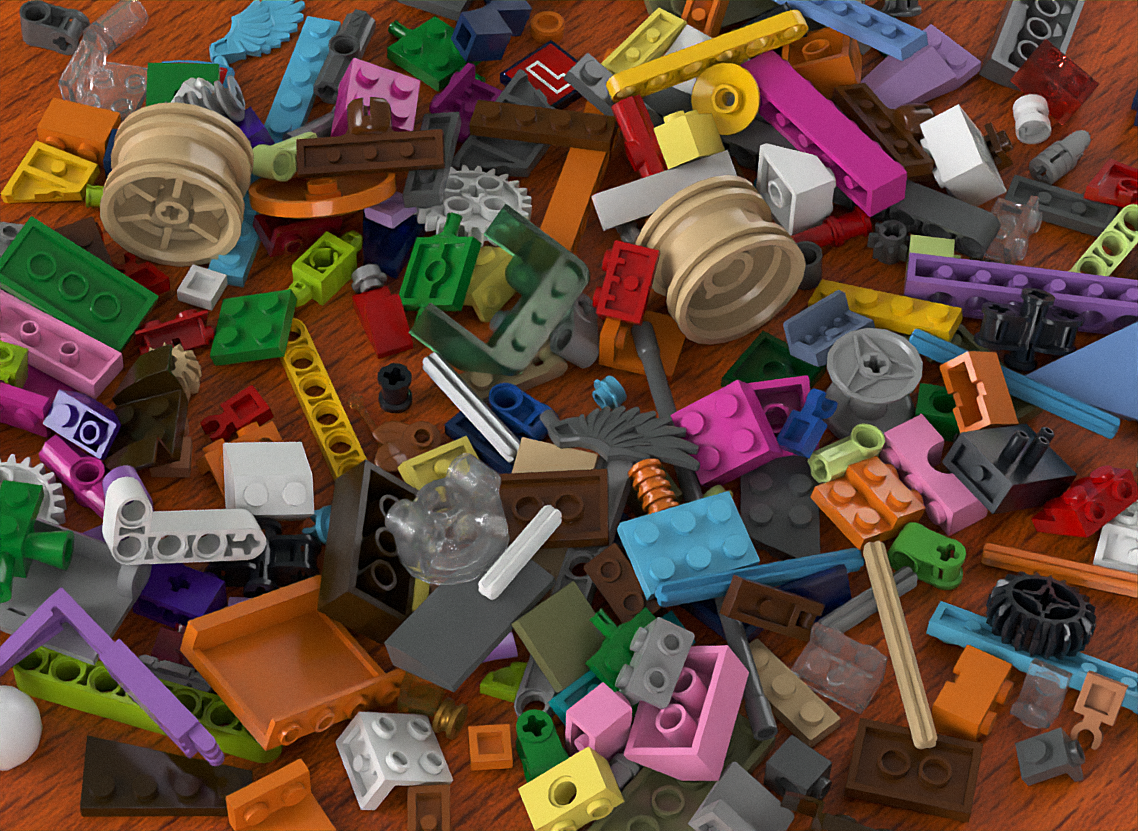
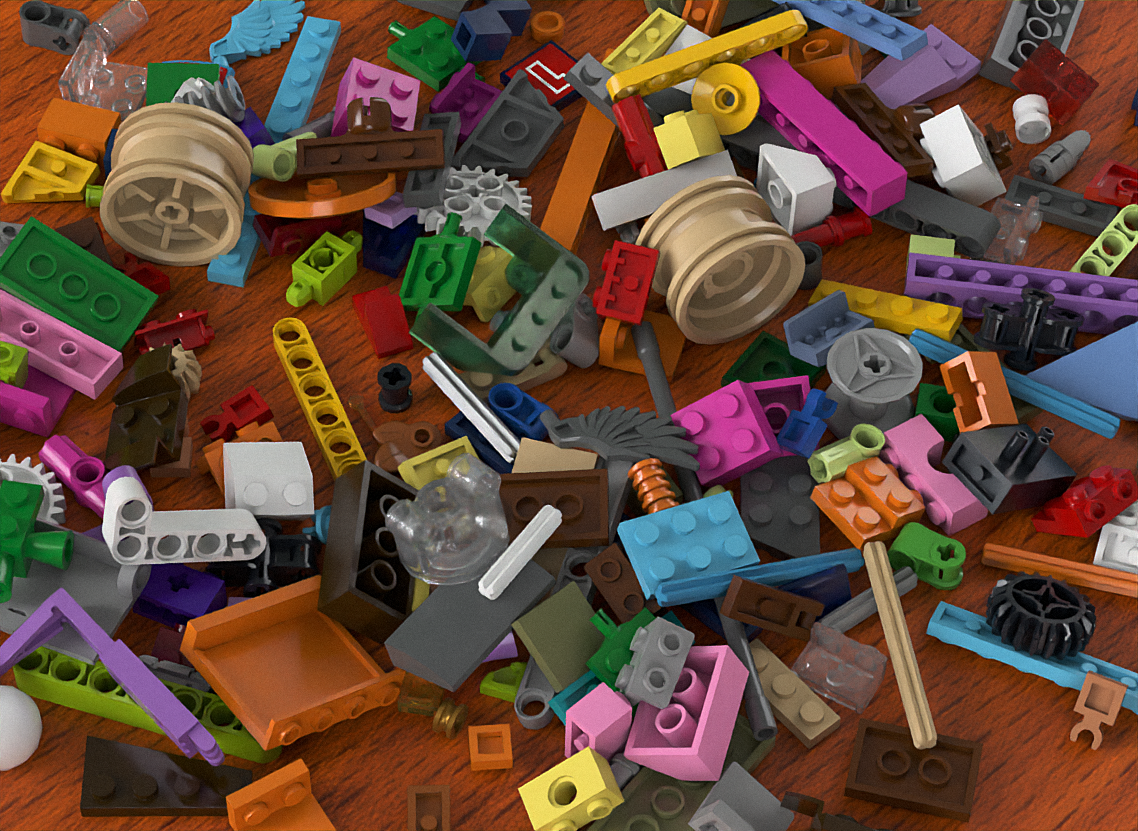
slope [43,389,121,460] -> none
white plate [177,264,228,311] -> none
green plate [210,289,297,366] -> none
dark grey piece [313,9,376,105] -> none
white bracket [335,712,453,810] -> none
light grey plate [351,264,387,294] -> none
reddish brown plate [469,100,618,152] -> none
green piece [516,709,569,783] -> none
medium azure plate [592,375,627,410] -> none
dark grey brick [763,735,832,800] -> none
dark grey gear [867,219,910,265] -> none
orange brick [931,644,1014,742] -> none
clear bracket [1010,658,1073,729] -> none
dark grey bracket [1015,727,1085,786] -> none

